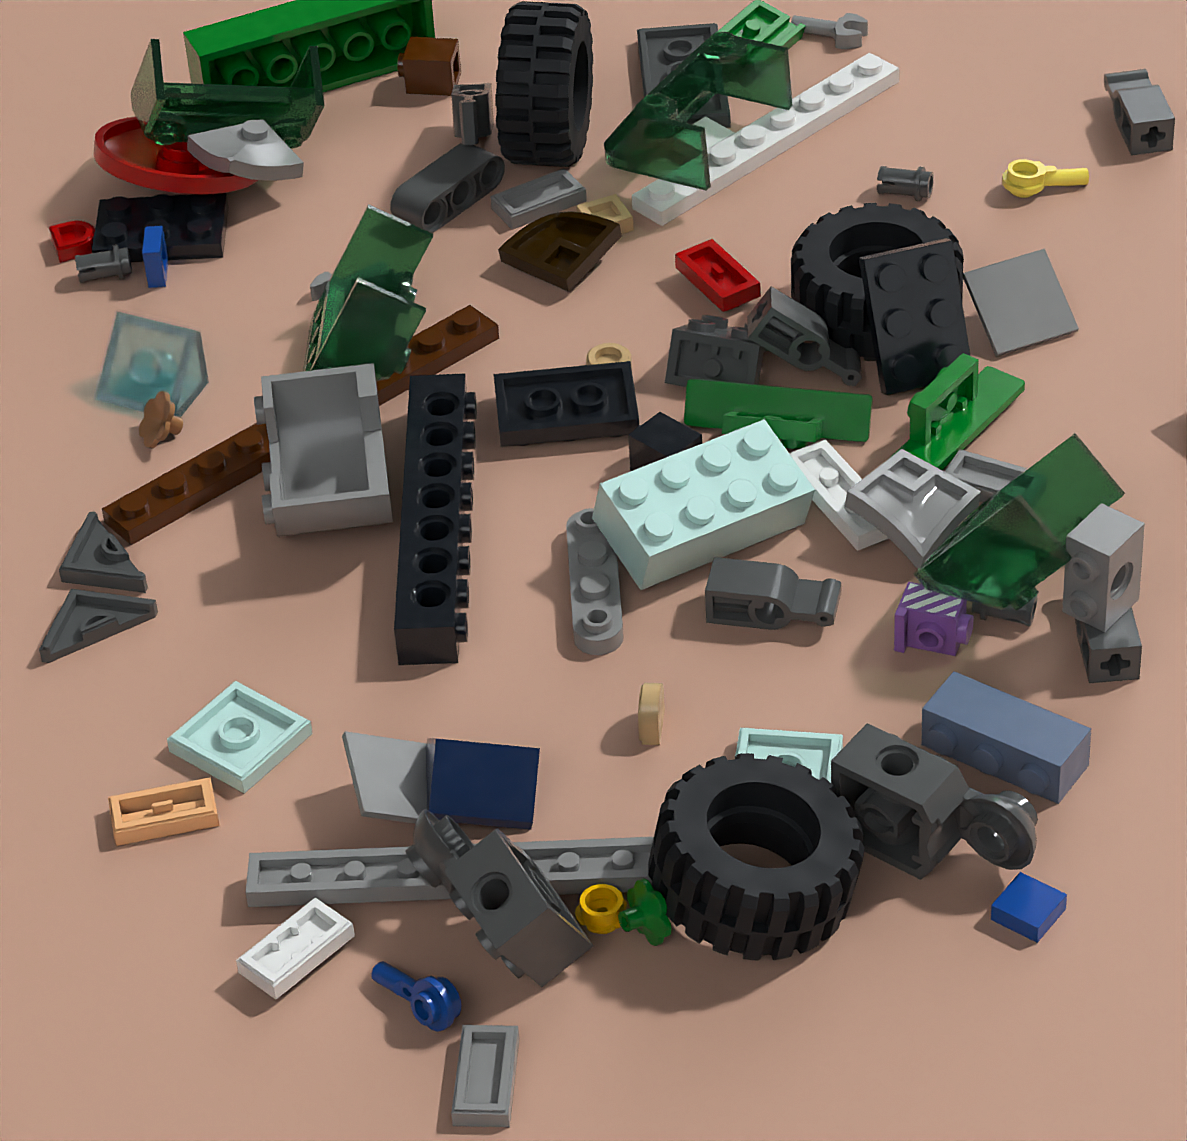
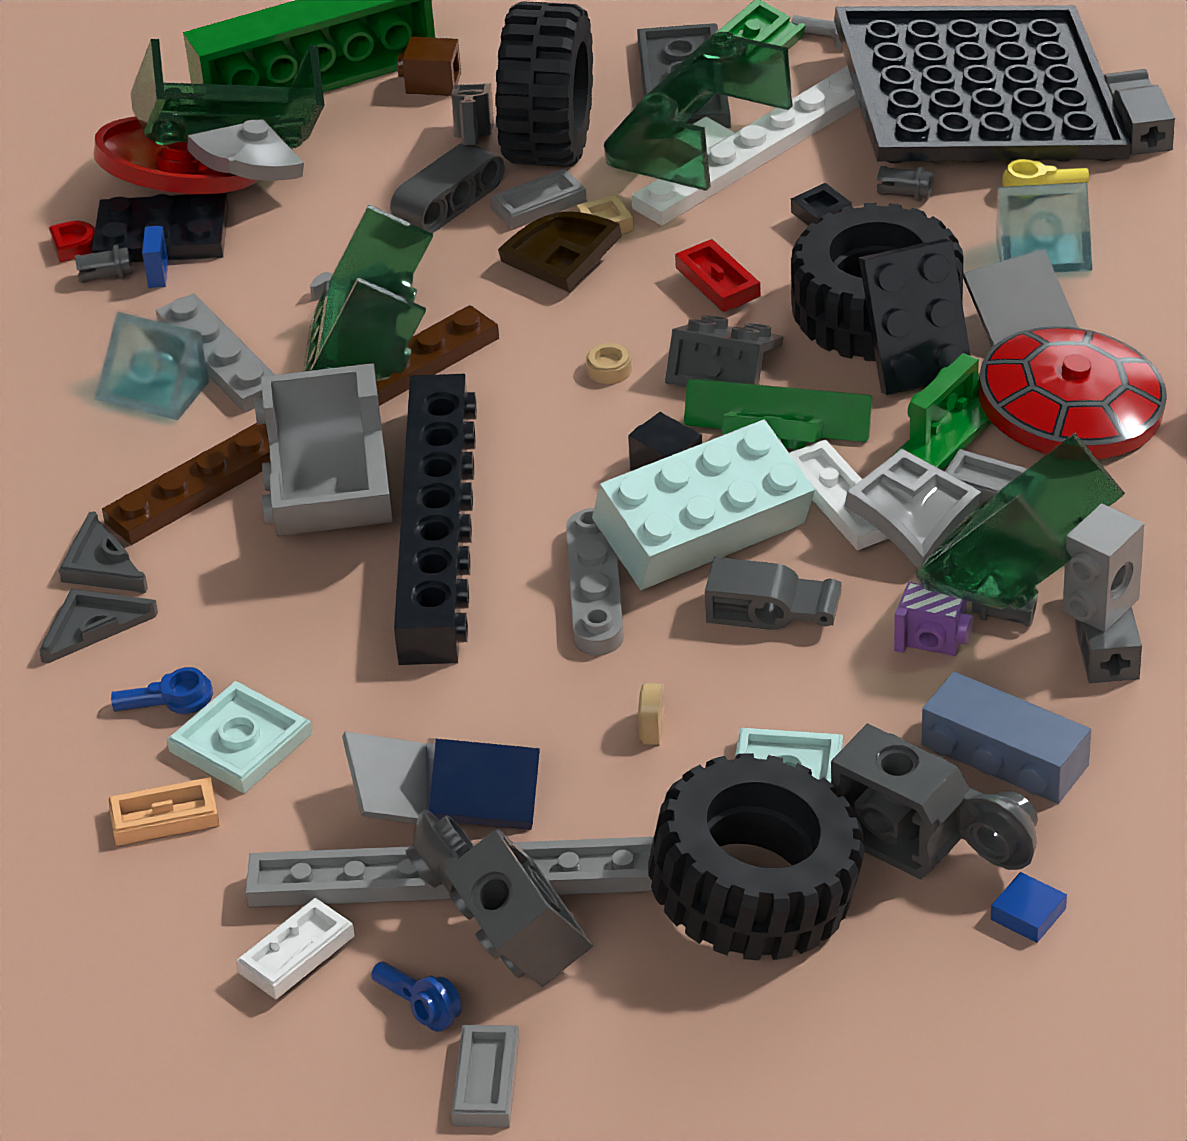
medium nougat plant [139,391,183,449] -> none
black plate [493,361,639,447] -> none
yellow plate [575,884,627,934] -> none
green plant [618,878,672,946] -> none
dark grey piece [747,286,862,386] -> none
none -> blue plate [111,667,213,714]
none -> light grey plate [155,293,275,413]
none -> black plate [791,183,852,226]
none -> black plate [834,5,1132,164]
none -> red dish [978,326,1167,460]
none -> clear light blue slope [996,182,1093,274]

